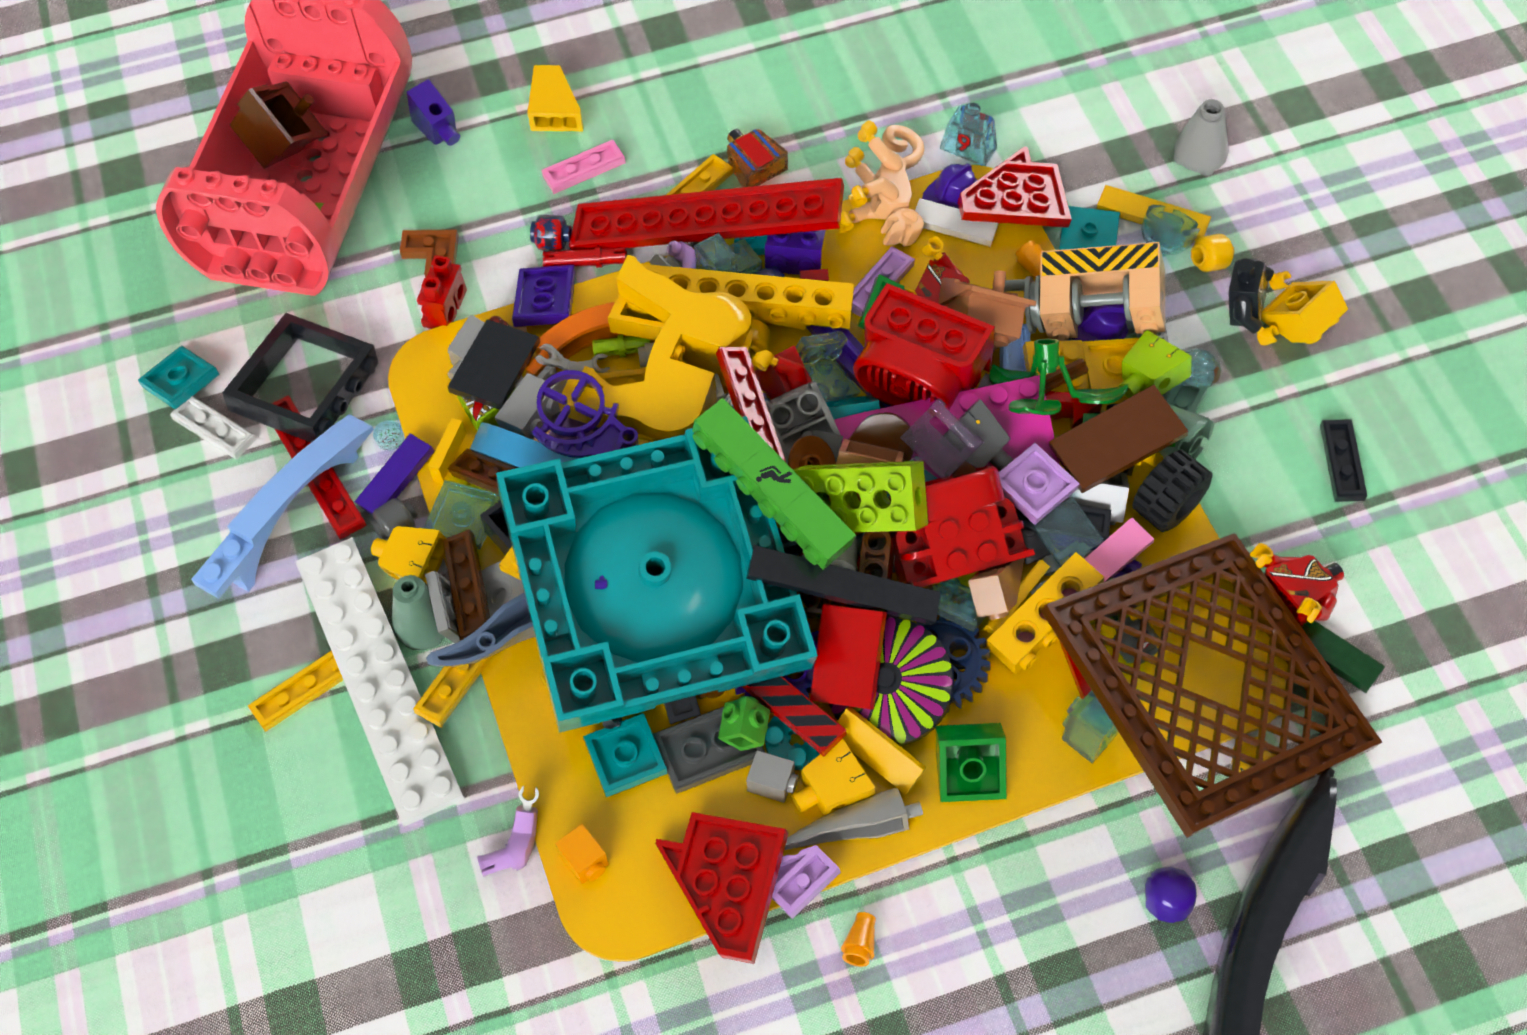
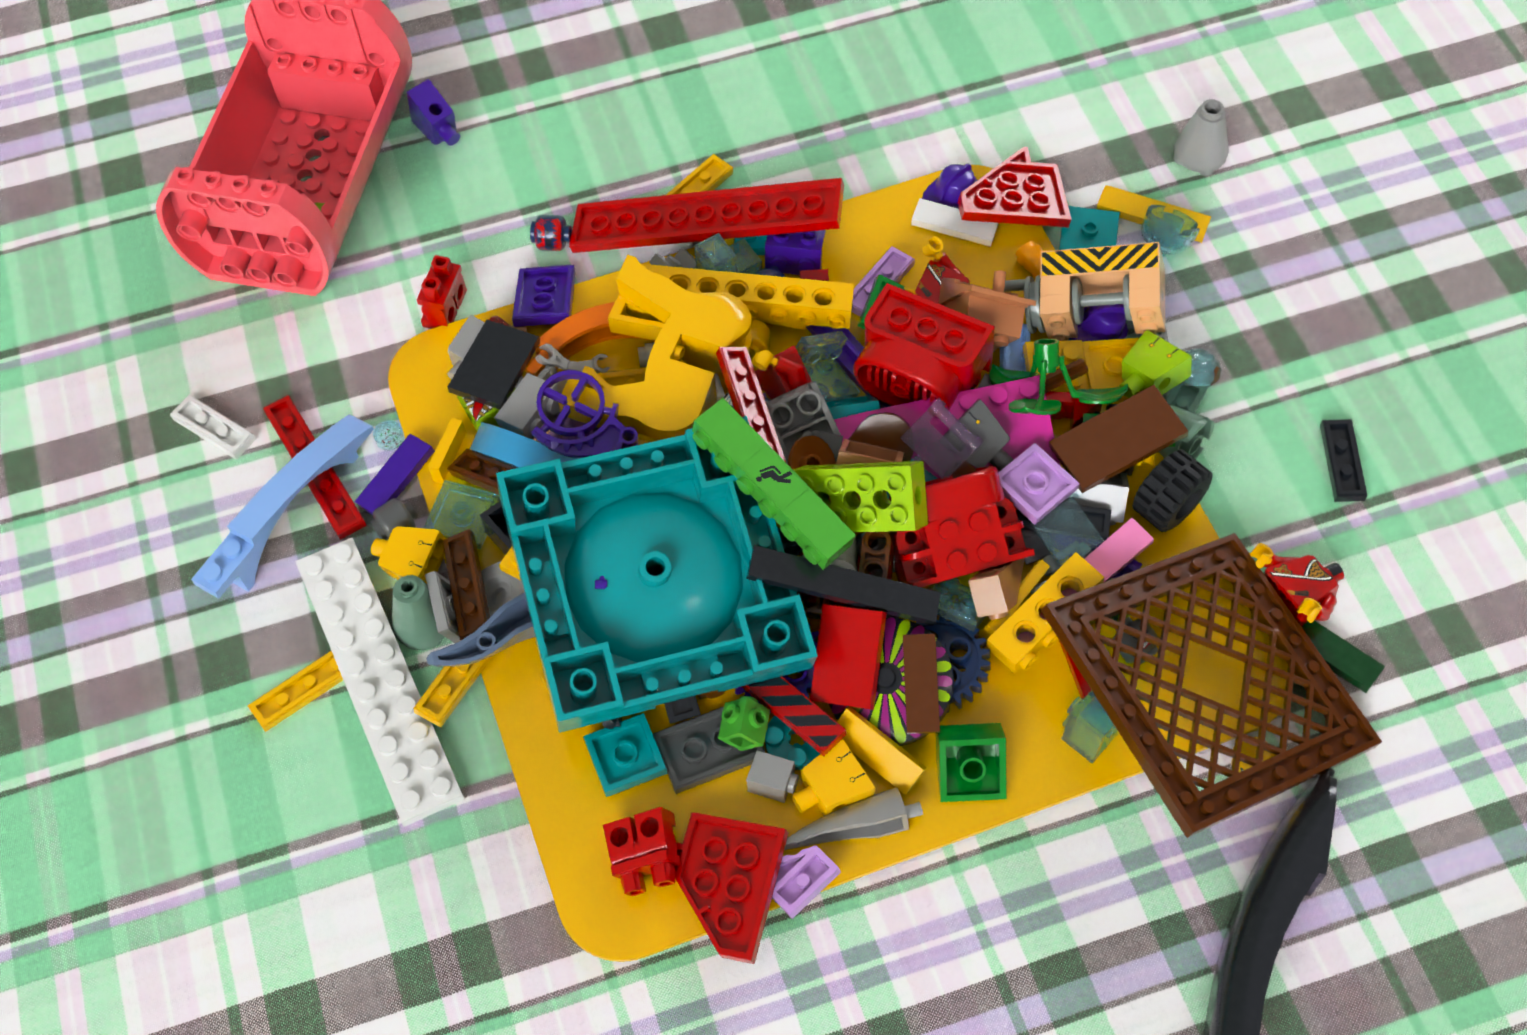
teal plate [138,345,220,410] -> none
black window [222,313,379,443] -> none
reddish brown piece [230,82,328,169] -> none
dark orange plate [400,229,459,278] -> none
lavender arm [477,786,539,877] -> none
yellow slope [527,65,584,132] -> none
bright pink tile [541,140,626,194] -> none
red pin [543,246,627,268] -> none
light orange brick [555,824,609,884] -> none
lime pin [592,334,651,357] -> none
lavender arm [667,241,696,269] -> none
clear orange torso [727,129,788,188] -> none
light nougat animal [838,120,925,247] -> none
light orange cone [841,912,876,967] -> none
clear light blue torso [940,103,997,166] -> none
dark purple hair [1145,867,1197,923] -> none
yellow head [1191,233,1235,272] -> none
black torso [1228,258,1291,346] -> none
yellow slope [1261,281,1348,344] -> none
none -> red hips [603,807,681,896]
none -> reddish brown tile [903,634,940,734]

